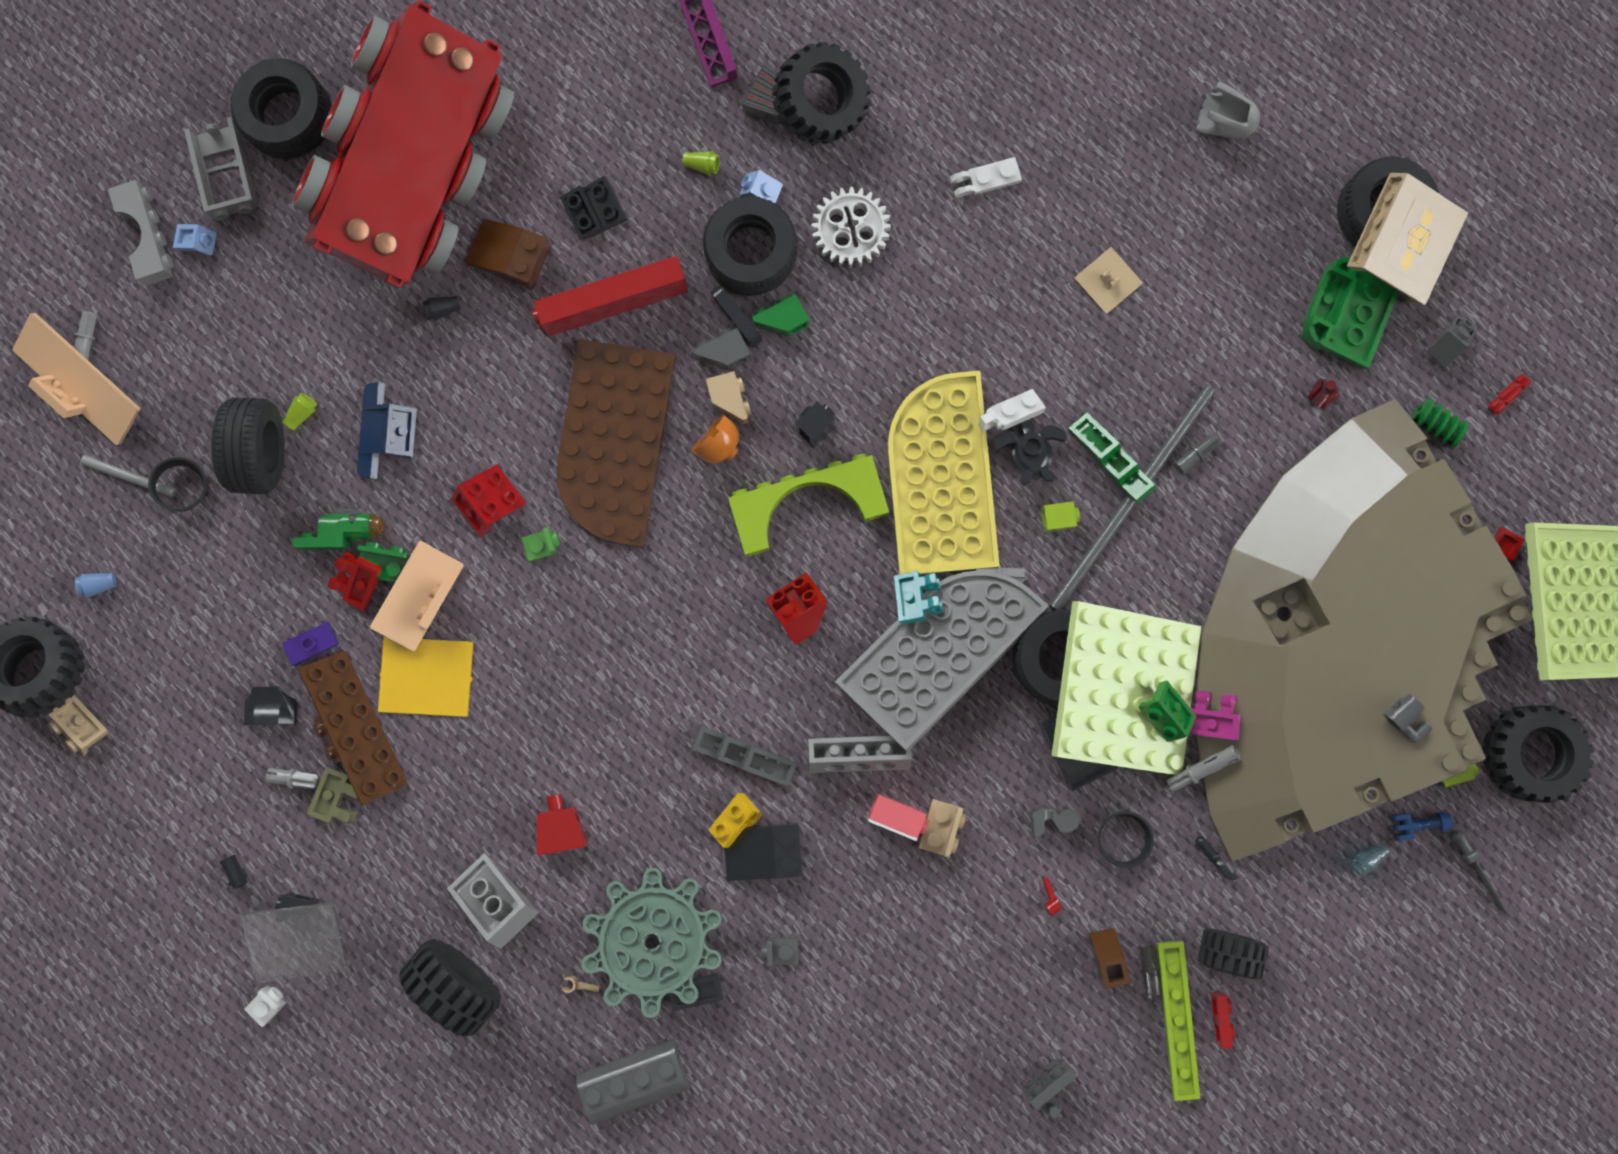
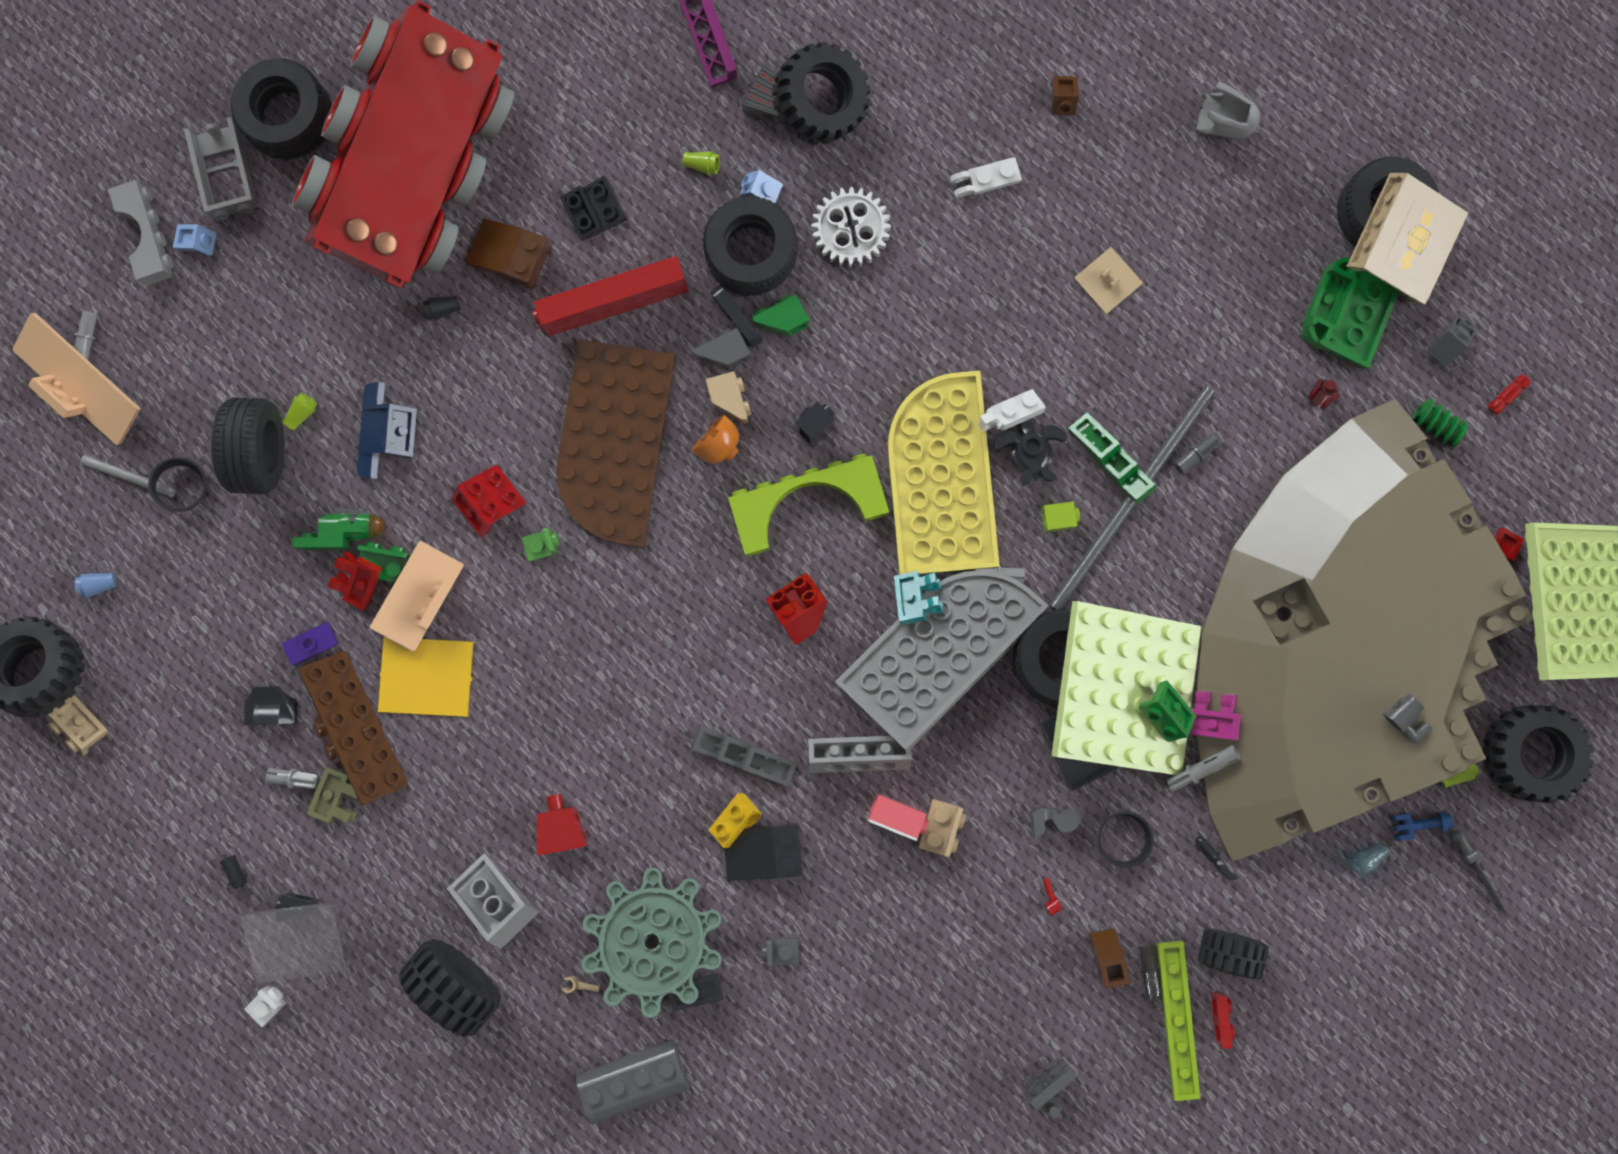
none -> reddish brown bracket [1051,76,1079,115]

